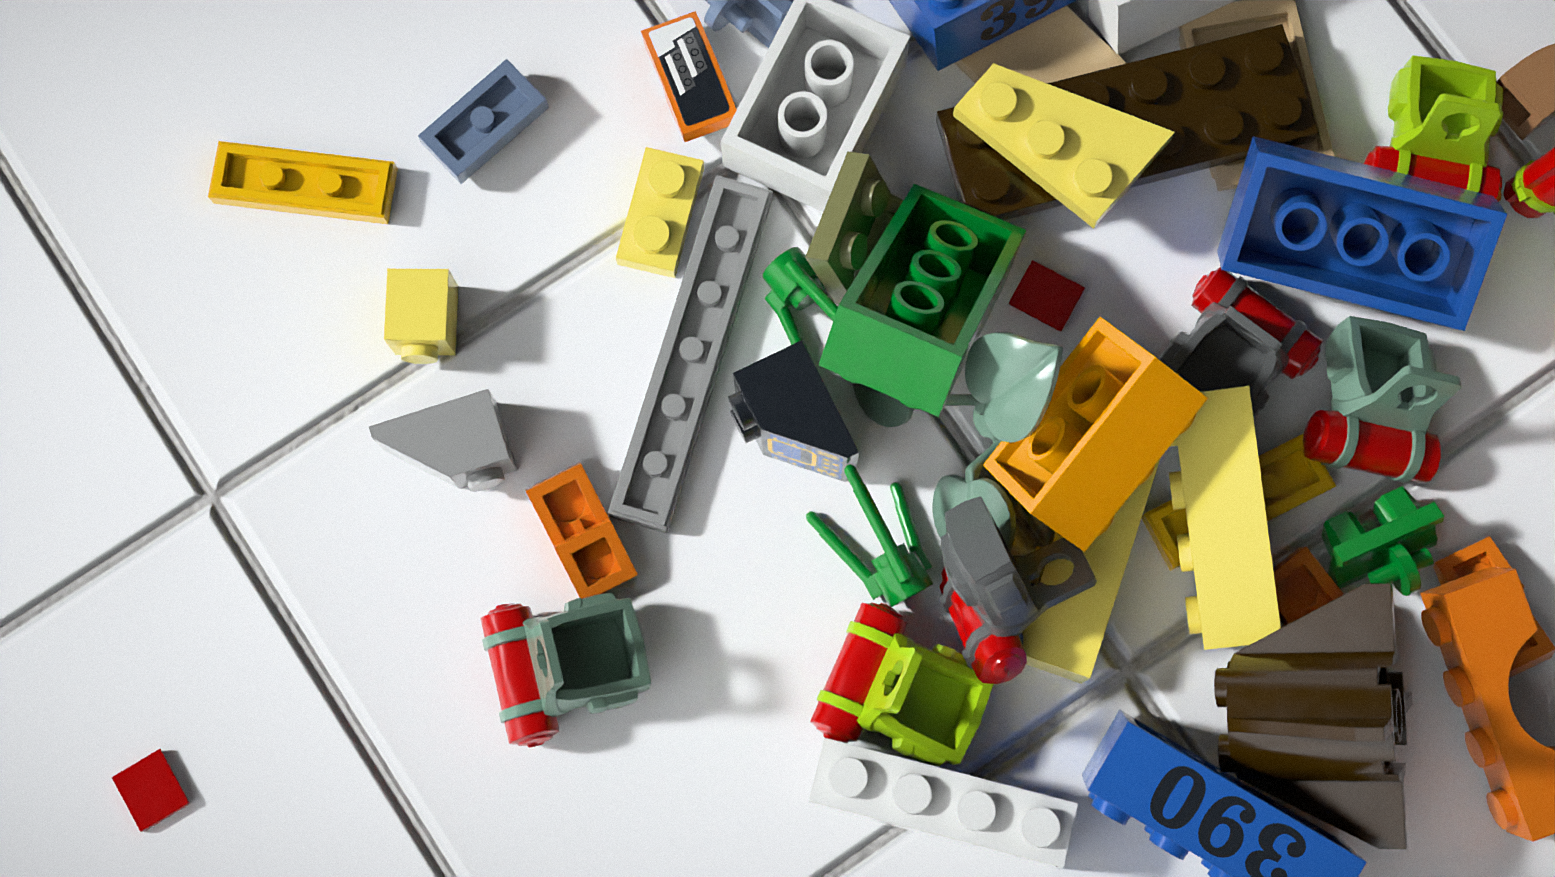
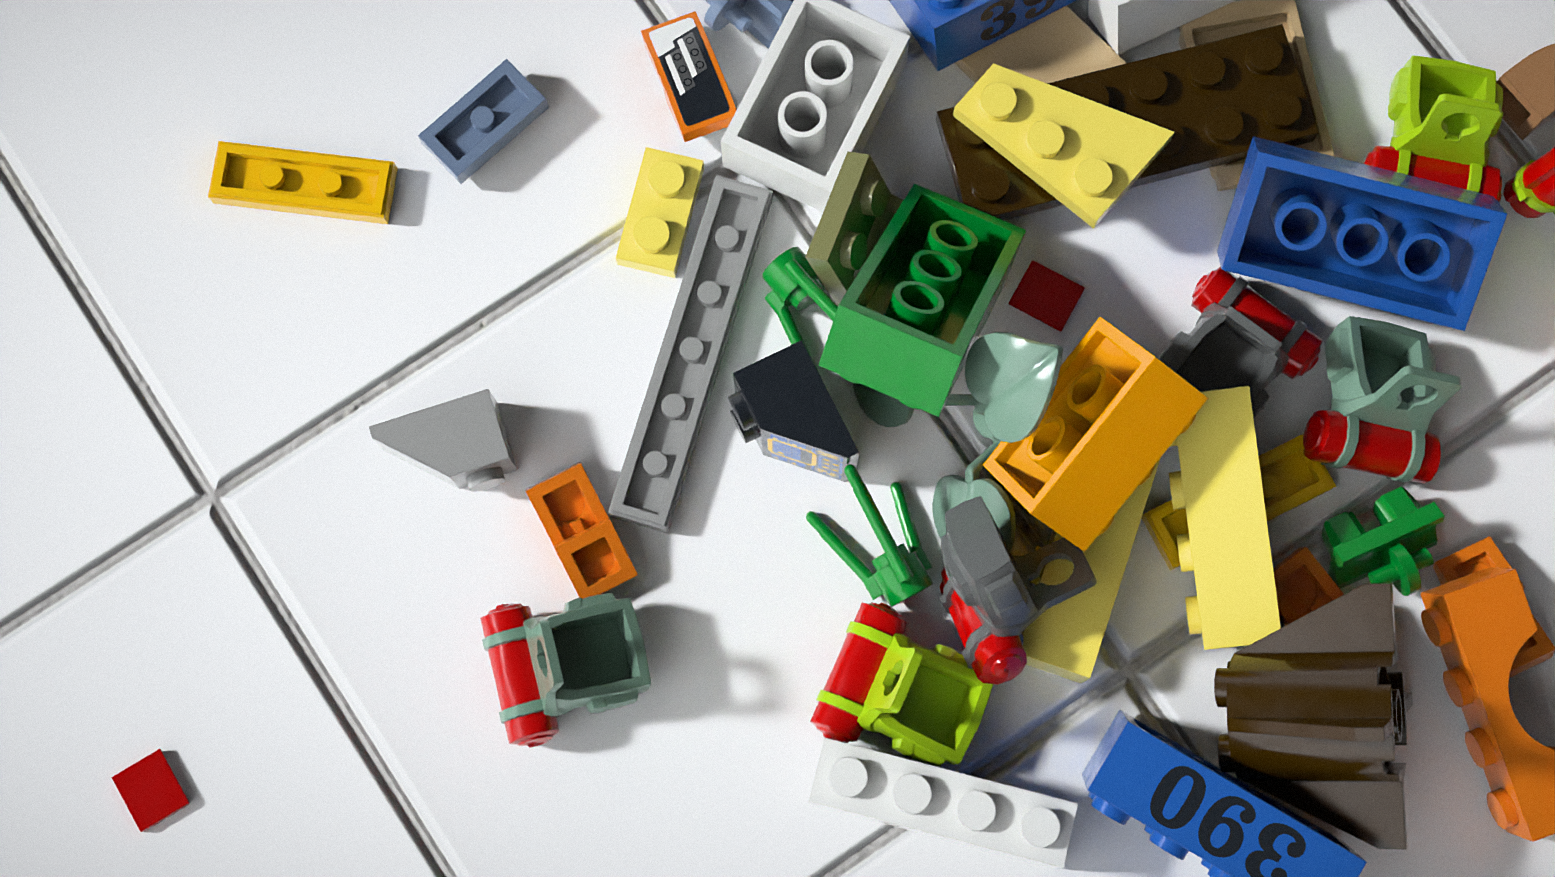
light yellow brick [384,268,459,364] -> none

